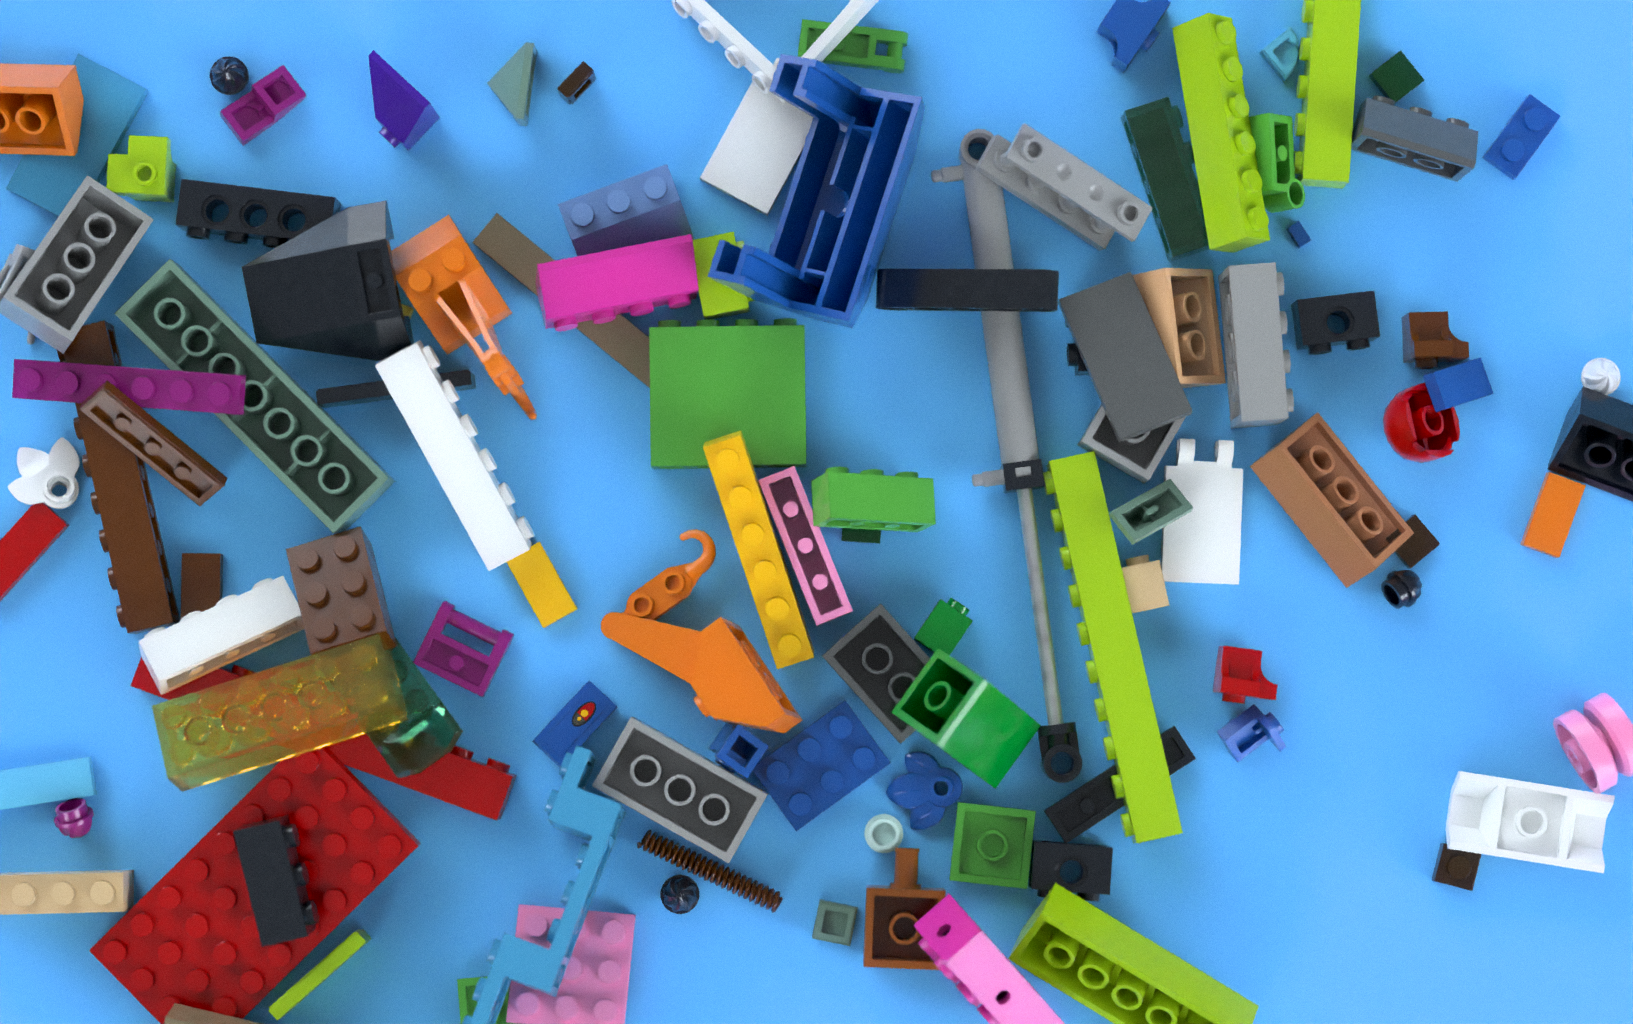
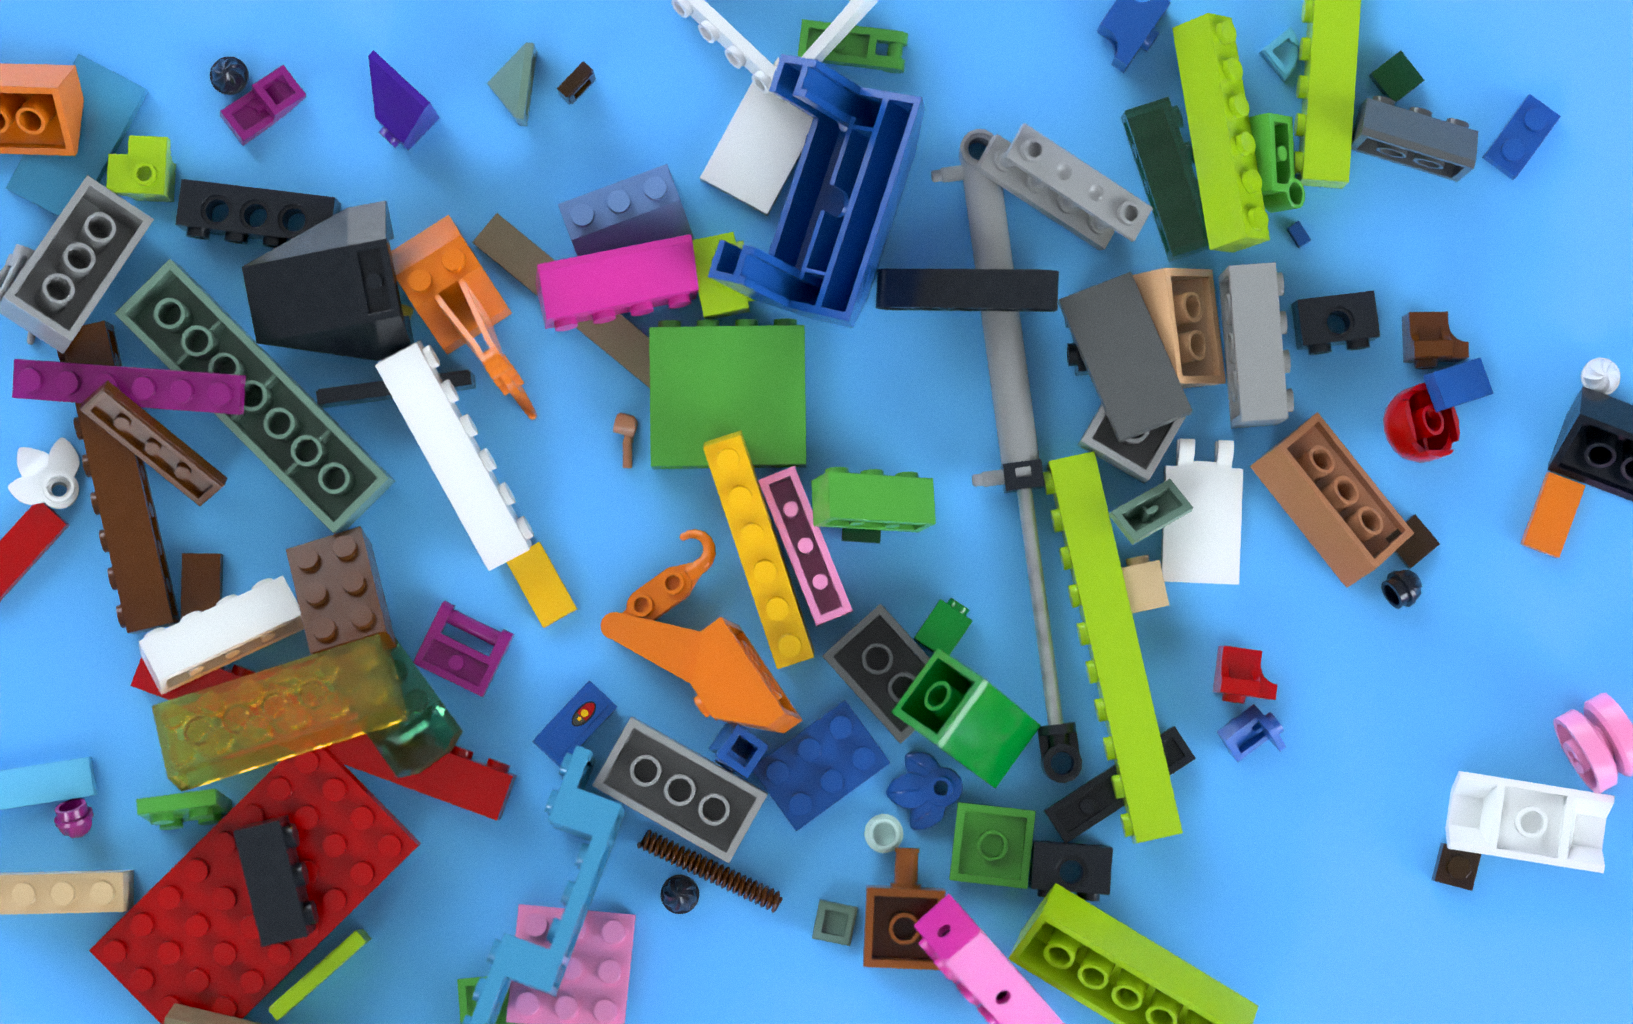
none -> bright green plate [136,789,232,830]
none -> nougat hand [613,413,638,468]

